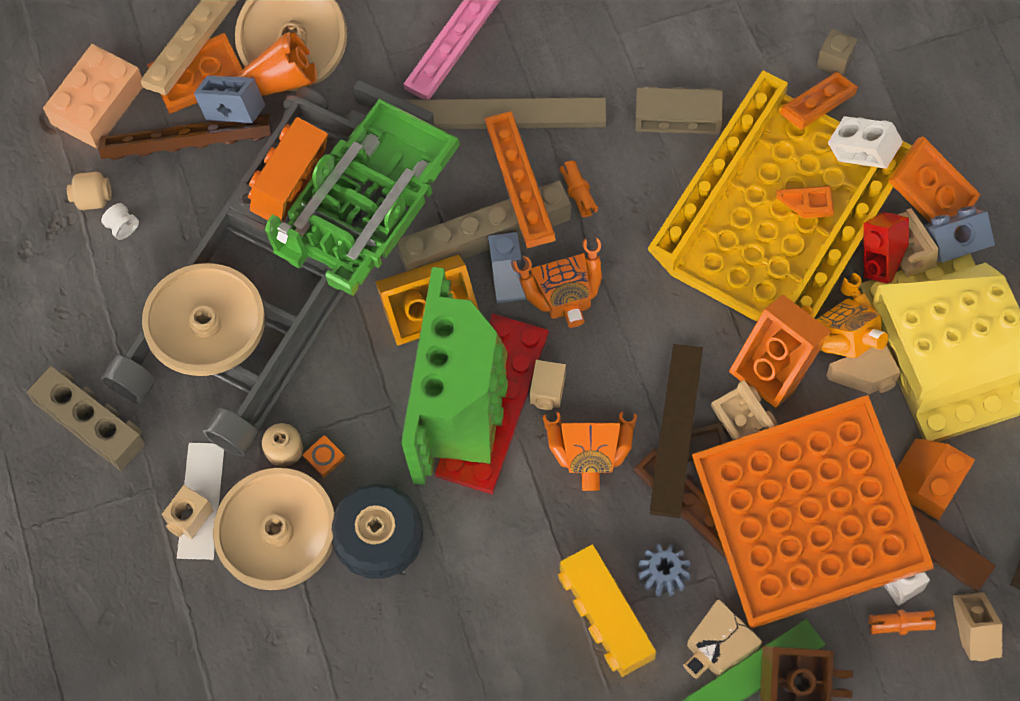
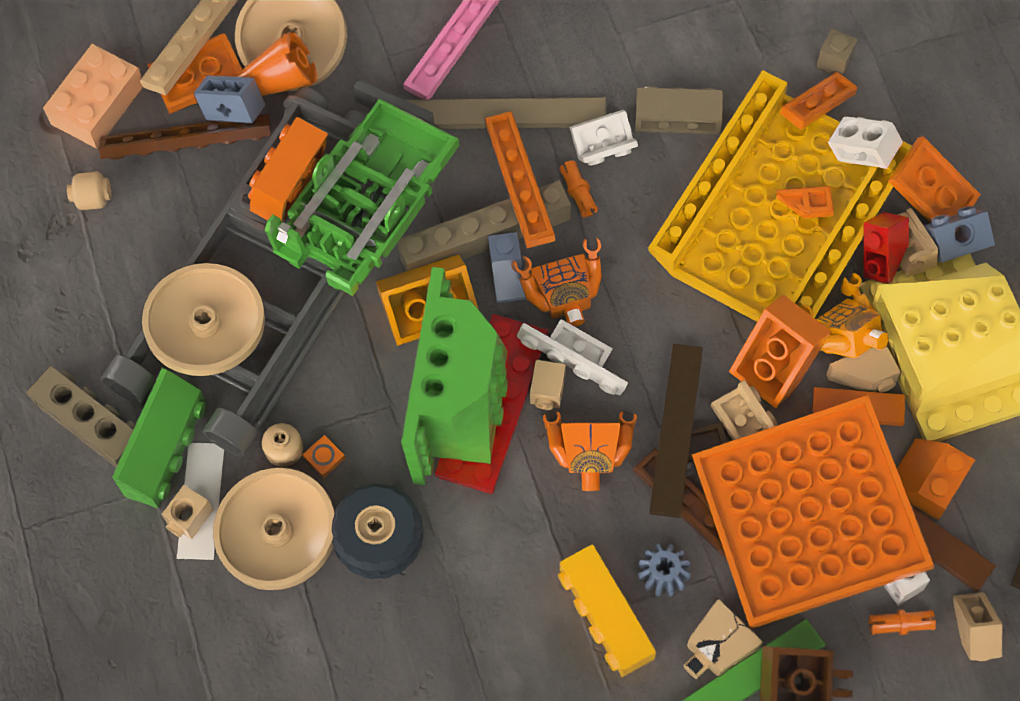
white wheel [101,203,139,240] -> none
none -> bright green slope [112,368,207,508]
none -> white bracket [517,319,628,395]
none -> white bracket [570,110,638,165]
none -> orange tile [812,387,905,426]

